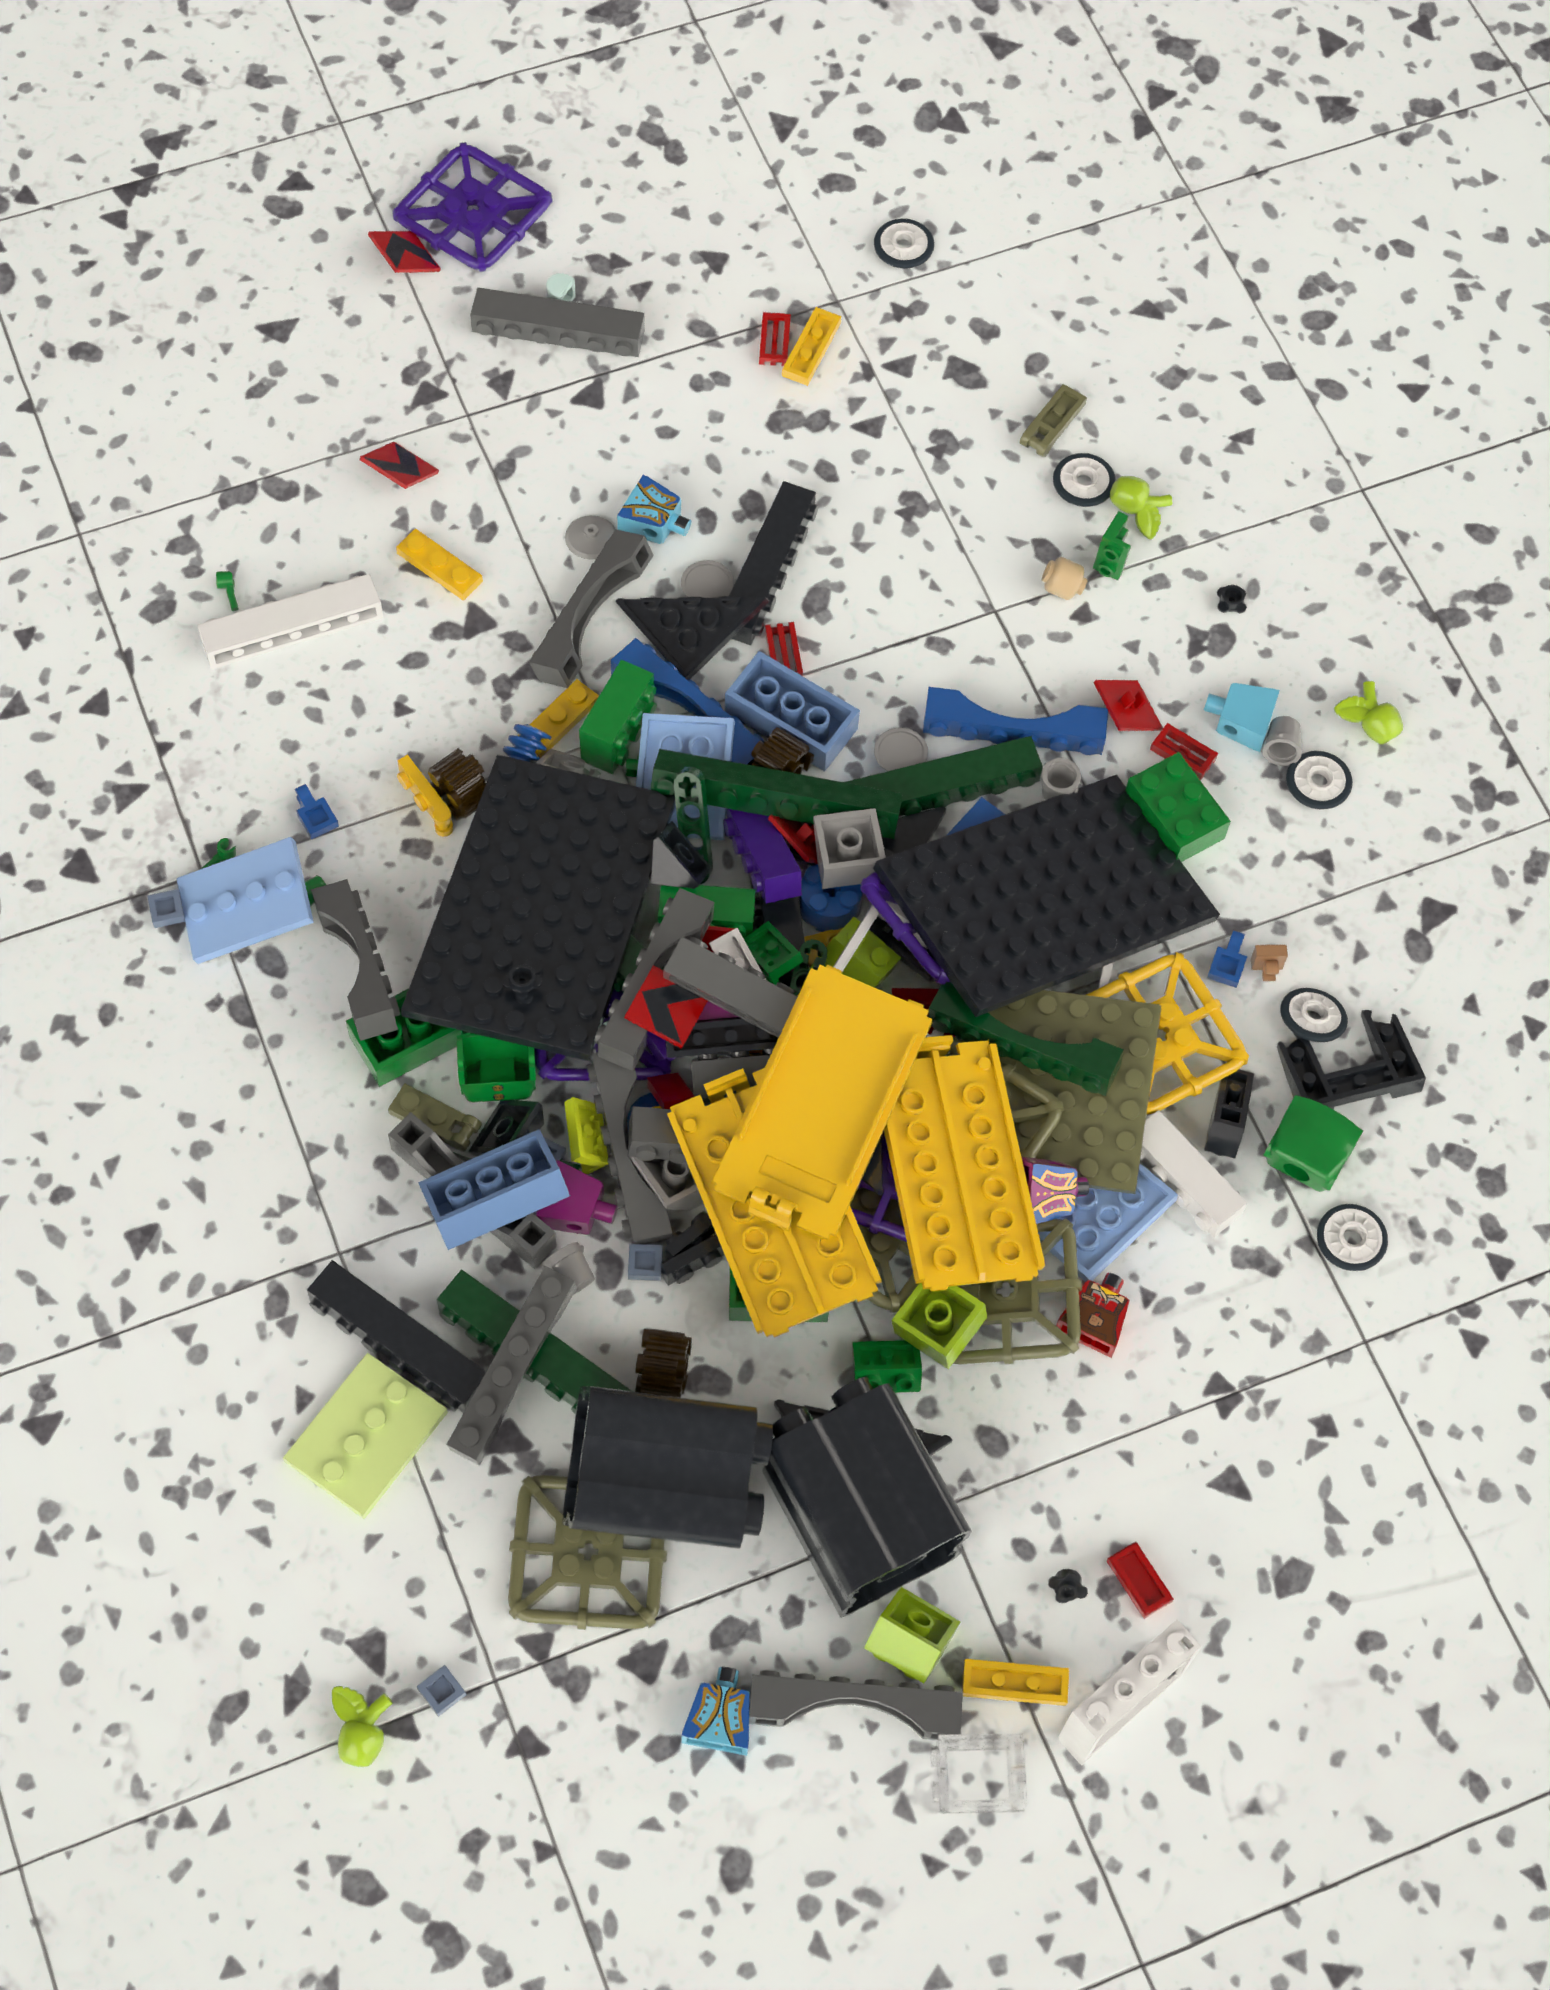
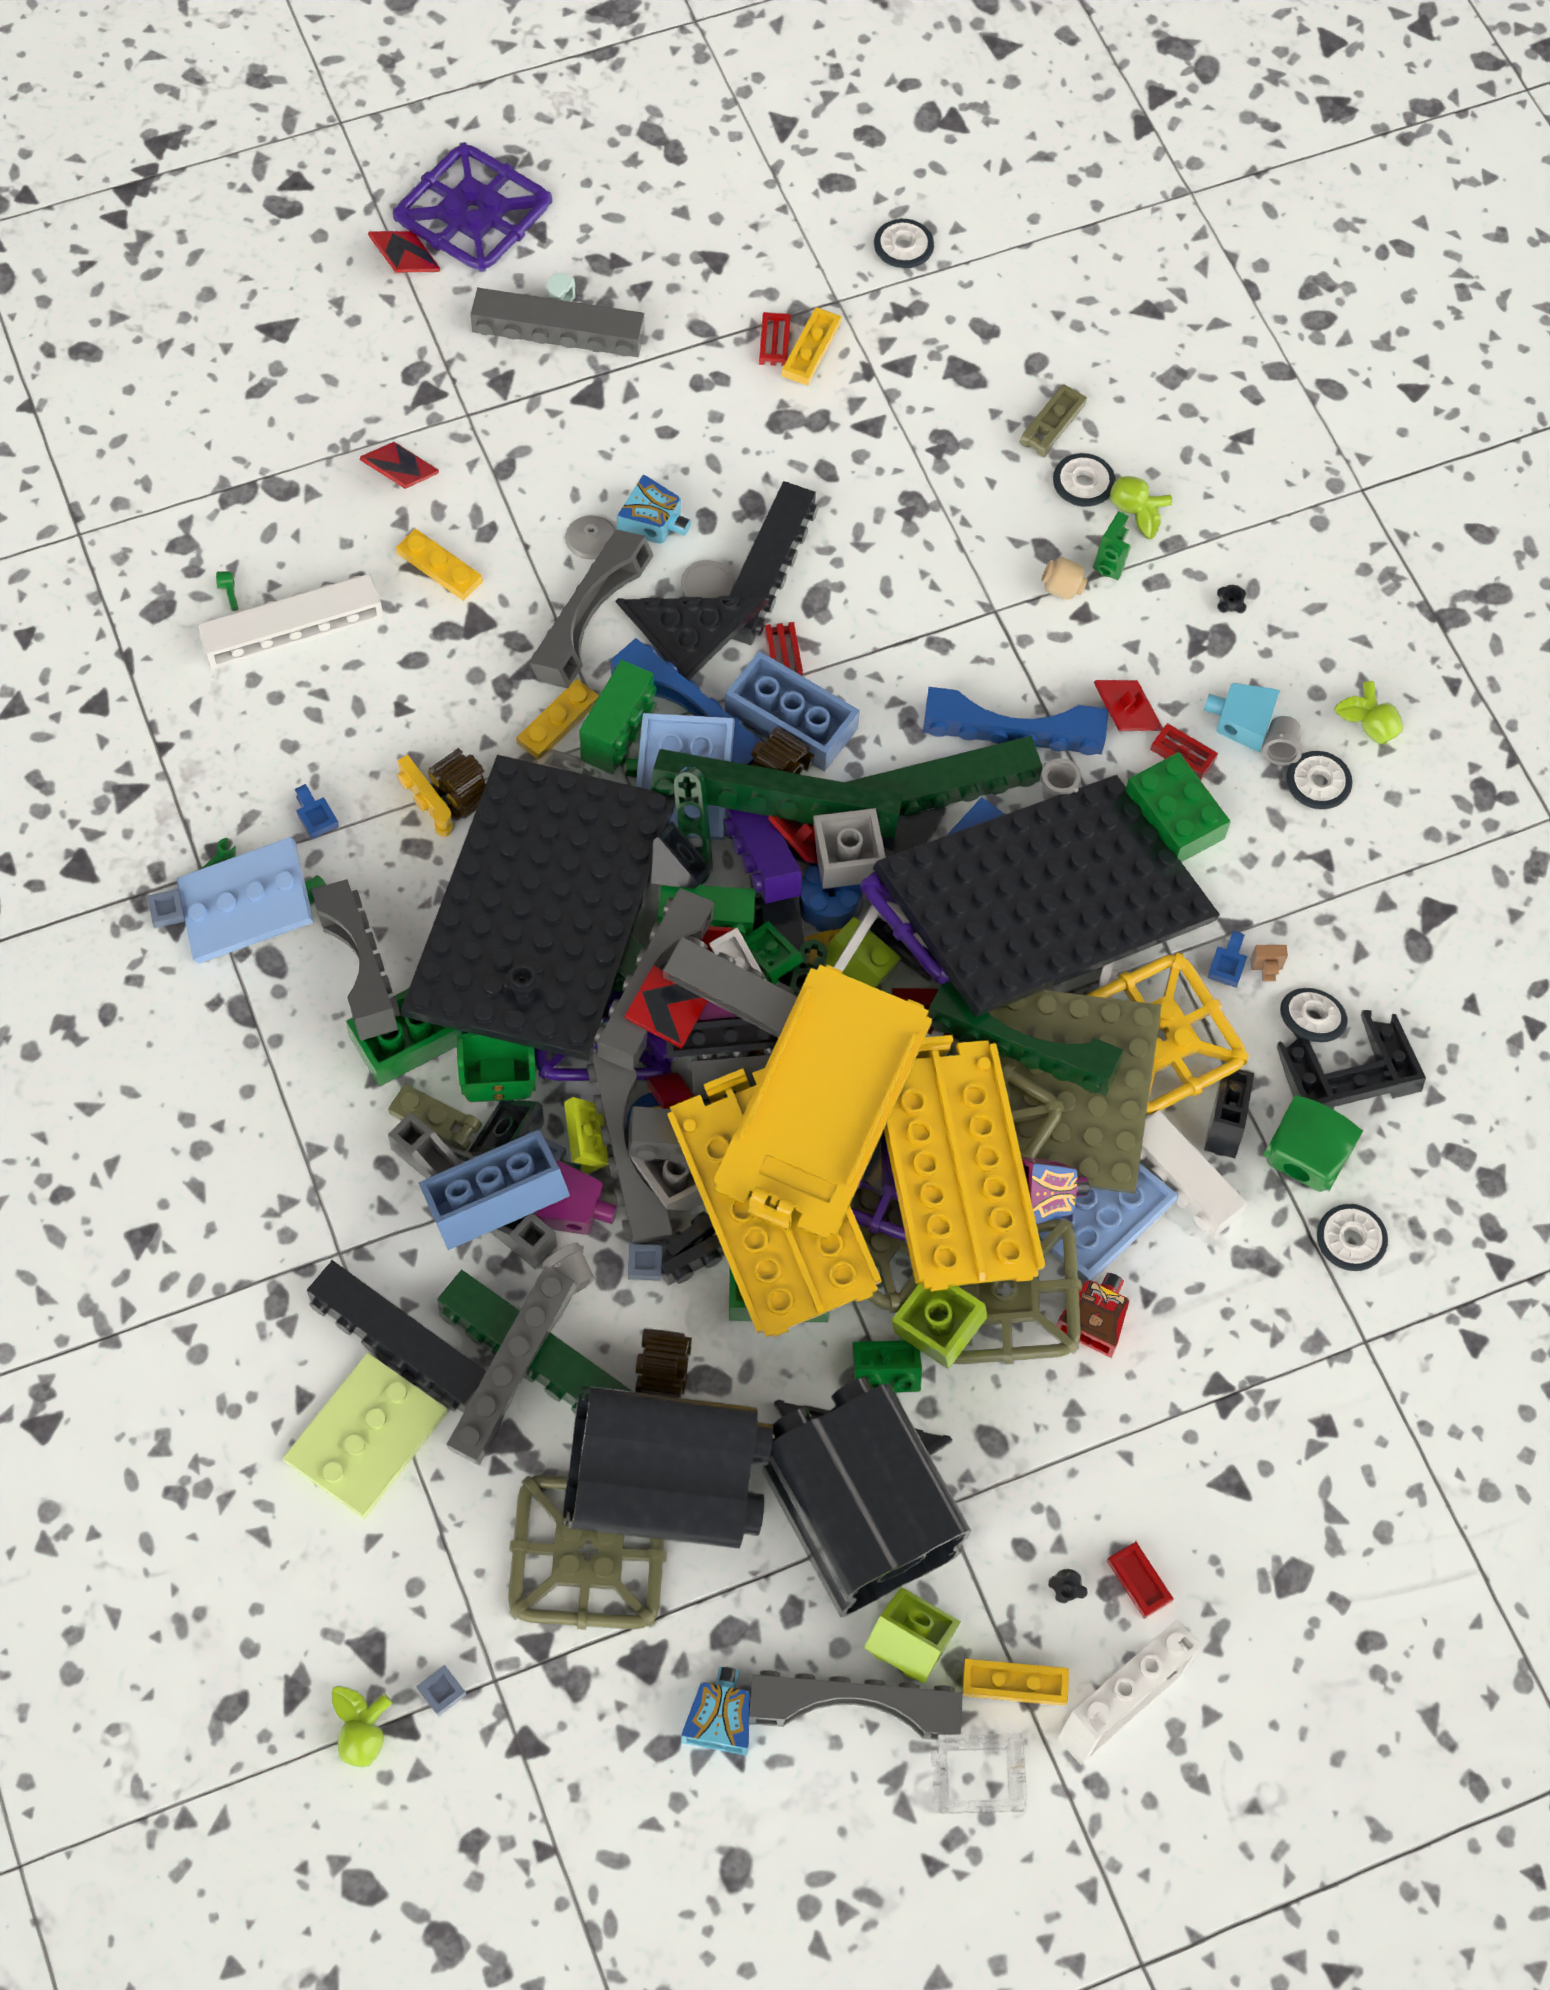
blue piece [503,724,552,762] -> none
light grey piece [874,728,928,771] -> none

